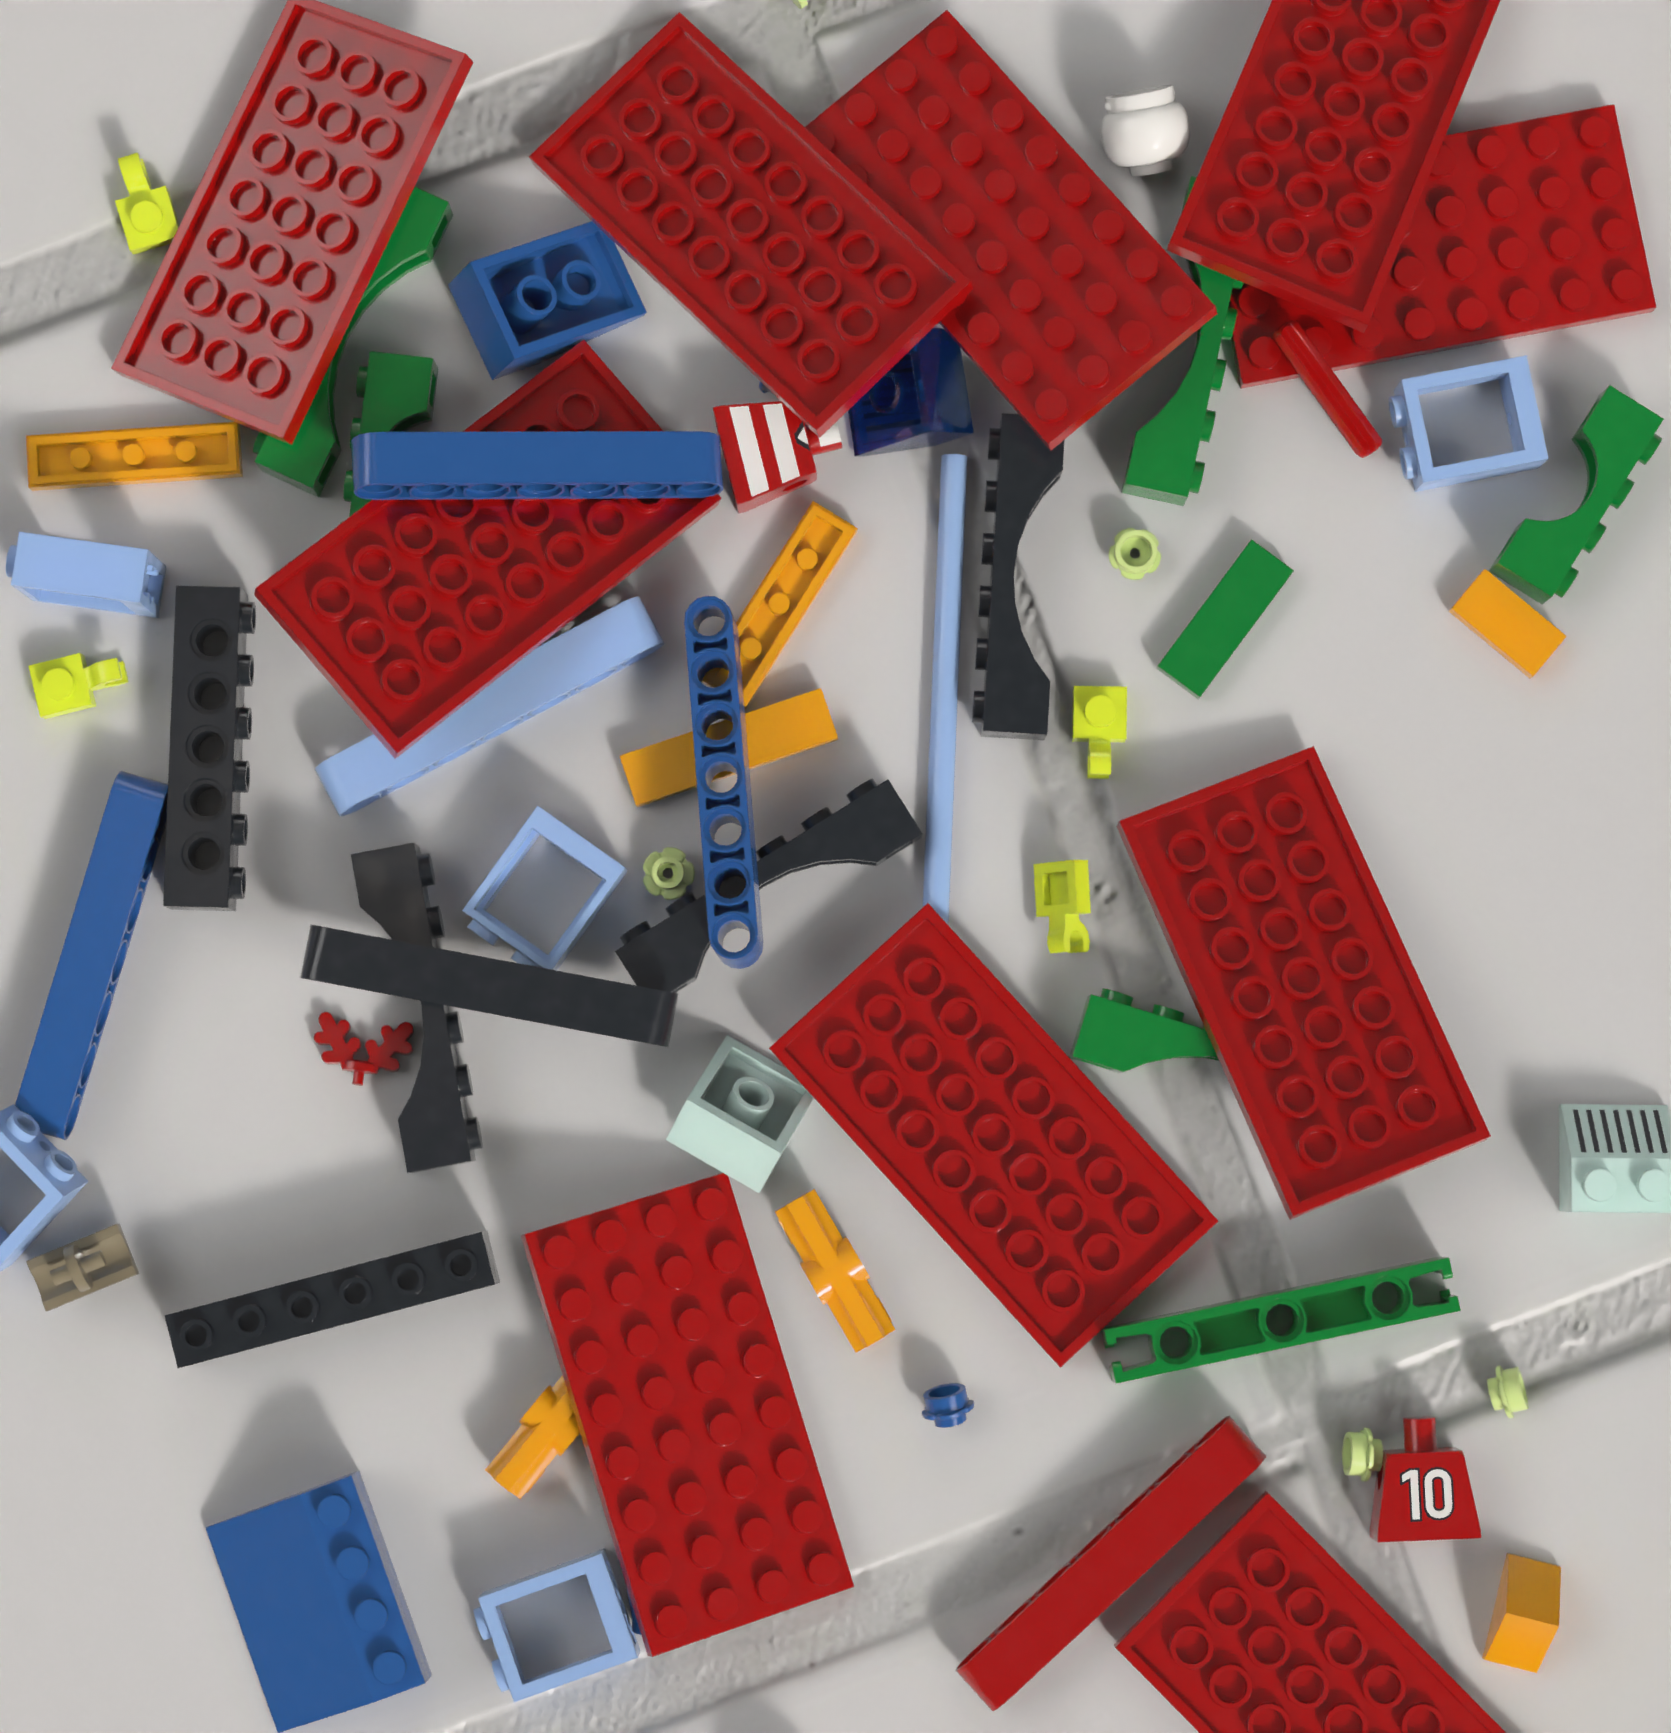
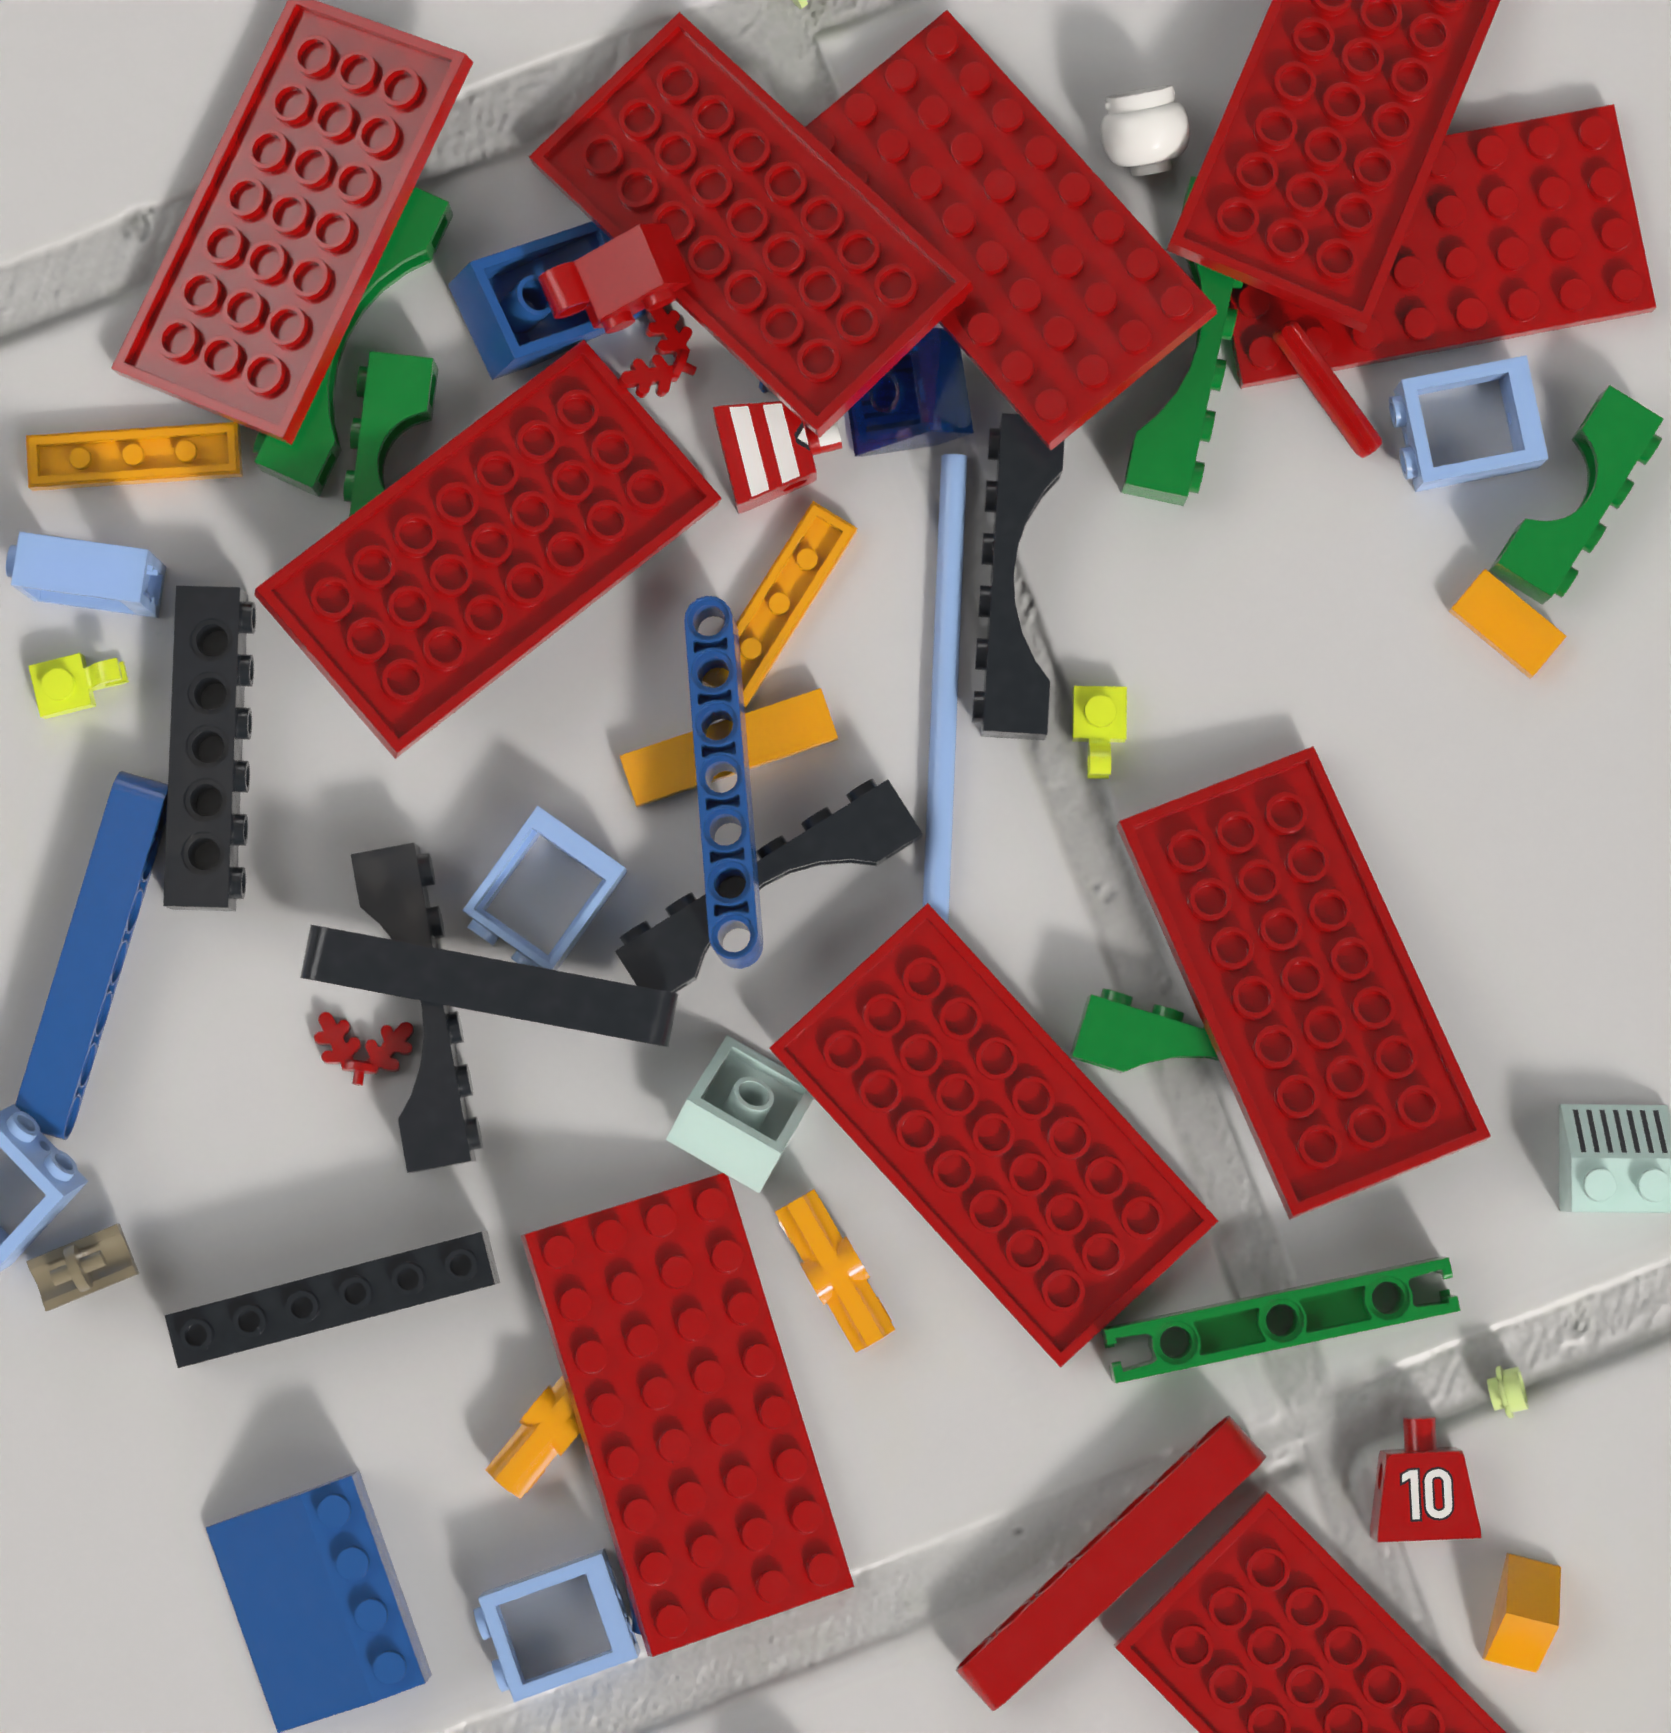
neon yellow plate [115,153,179,255] -> none
light blue beam [315,596,664,817] -> none
blue beam [351,431,723,500] -> none
yellowish green plate [643,847,695,900] -> none
blue plate [922,1383,974,1428] -> none
neon yellow plate [1033,860,1091,953] -> none
yellowish green plate [1109,528,1161,580] -> none
green tile [1156,539,1294,700] -> none
yellowish green plate [1342,1428,1383,1482] -> none
none -> red hinge [538,223,692,334]
none -> red animal [618,307,697,398]

